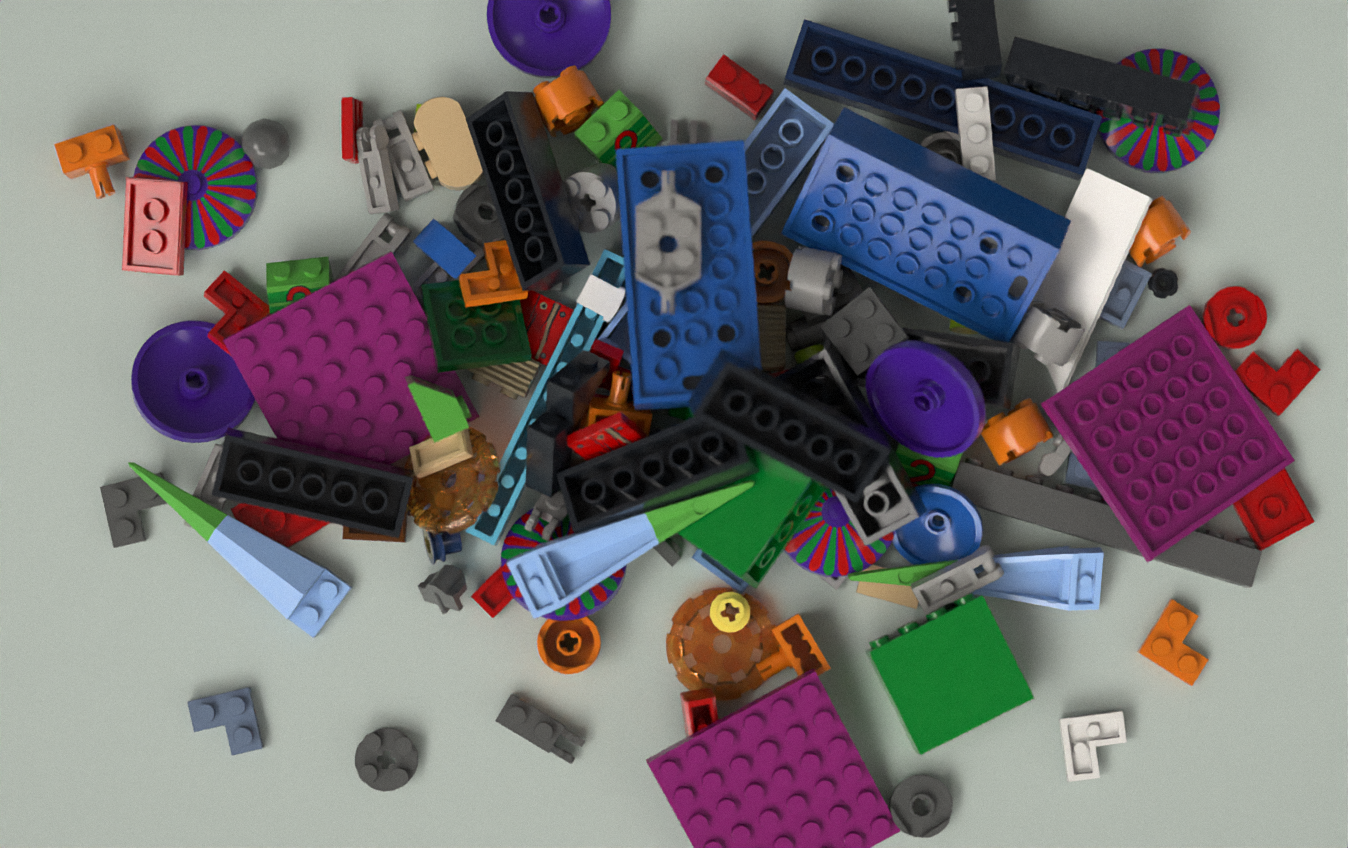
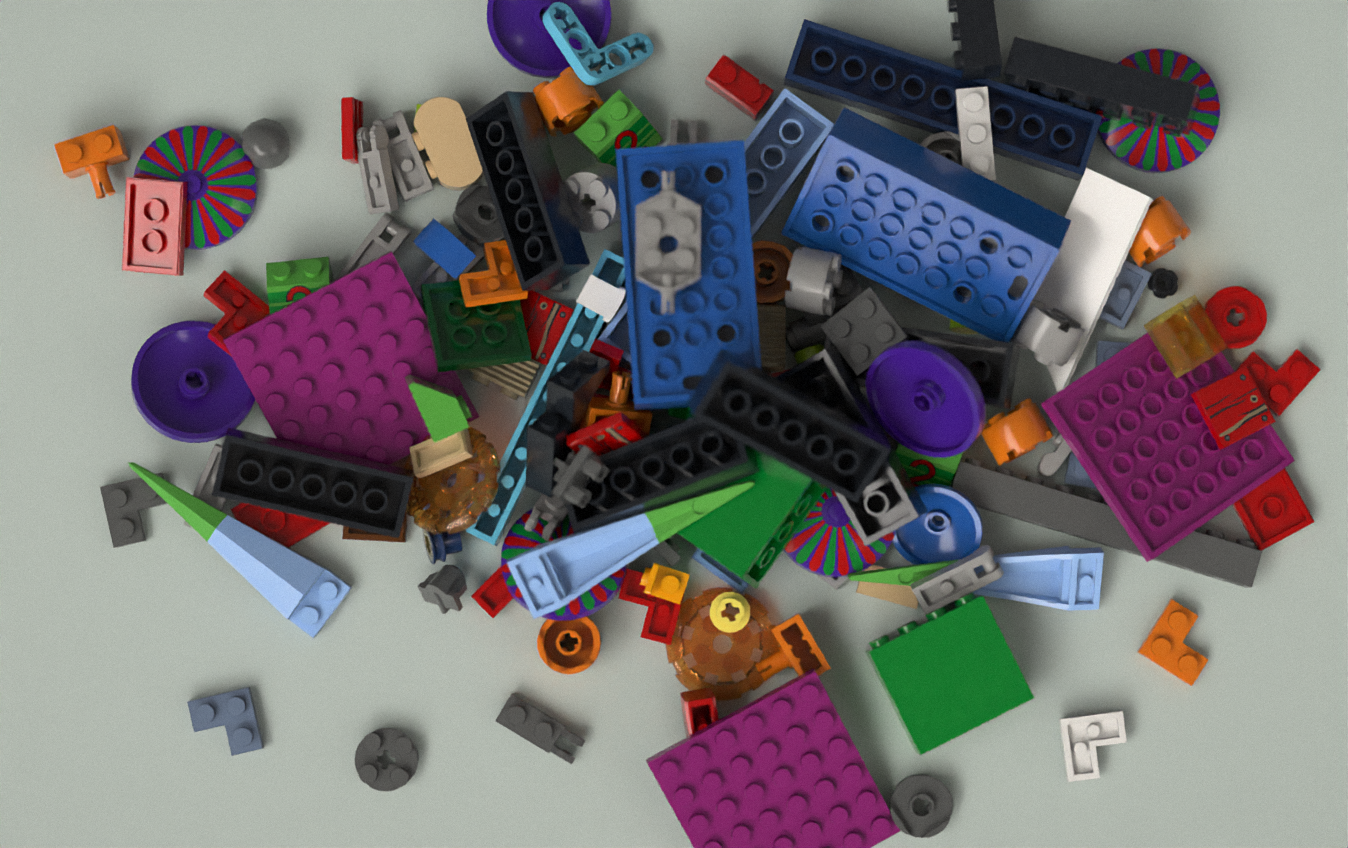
none -> medium azure beam [543,2,654,86]
none -> dark grey hips [552,445,609,508]
none -> red plate [618,569,687,645]
none -> light orange bracket [640,563,690,605]
none -> clear yellow slope [1143,294,1228,379]
none -> red tile [1191,366,1276,450]

